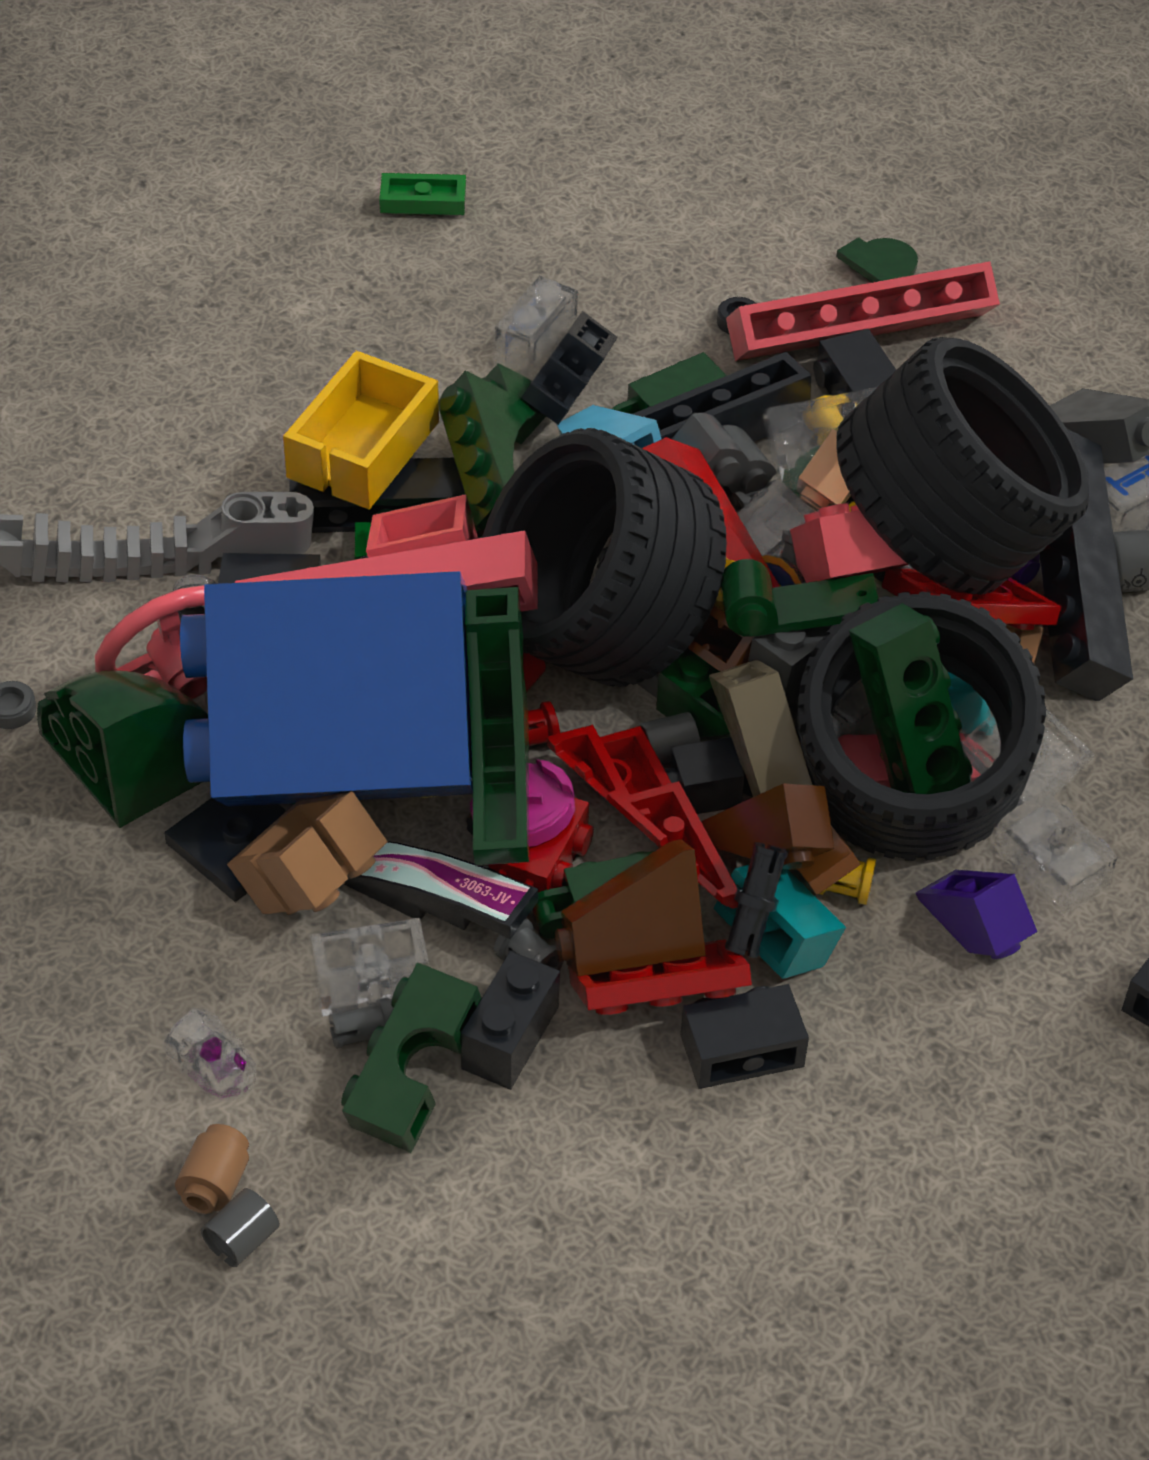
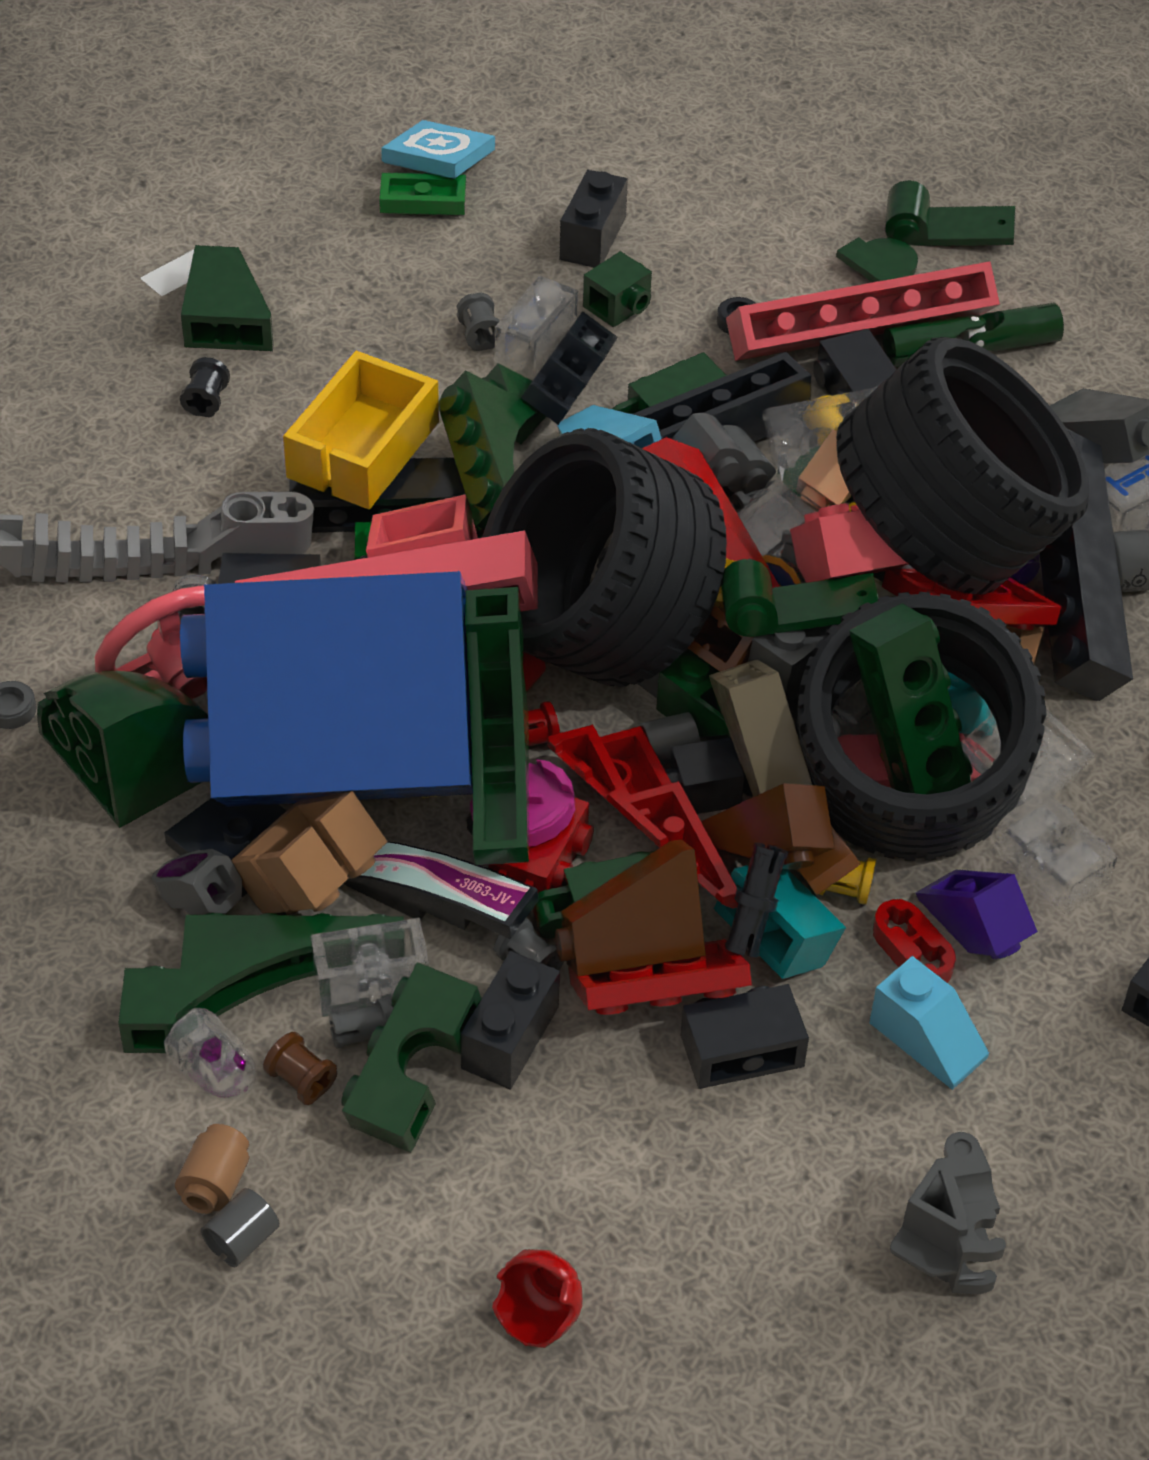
none -> dark green arch [118,913,405,1053]
none -> white sticker [141,250,194,296]
none -> dark grey rock [151,849,242,915]
none -> black bush [180,357,230,417]
none -> dark green slope [181,245,274,352]
none -> reddish brown bush [263,1031,338,1105]
none -> medium azure tile [381,120,495,179]
none -> dark grey bush [456,292,503,351]
none -> red hair [492,1249,583,1348]
none -> black brick [559,169,628,268]
none -> dark green brick [583,251,652,328]
none -> medium azure slope [869,956,989,1090]
none -> red beam [873,899,956,983]
none -> dark green piece [883,302,1064,367]
none -> dark green door [885,180,1015,246]
none -> dark grey piece [890,1132,1006,1294]

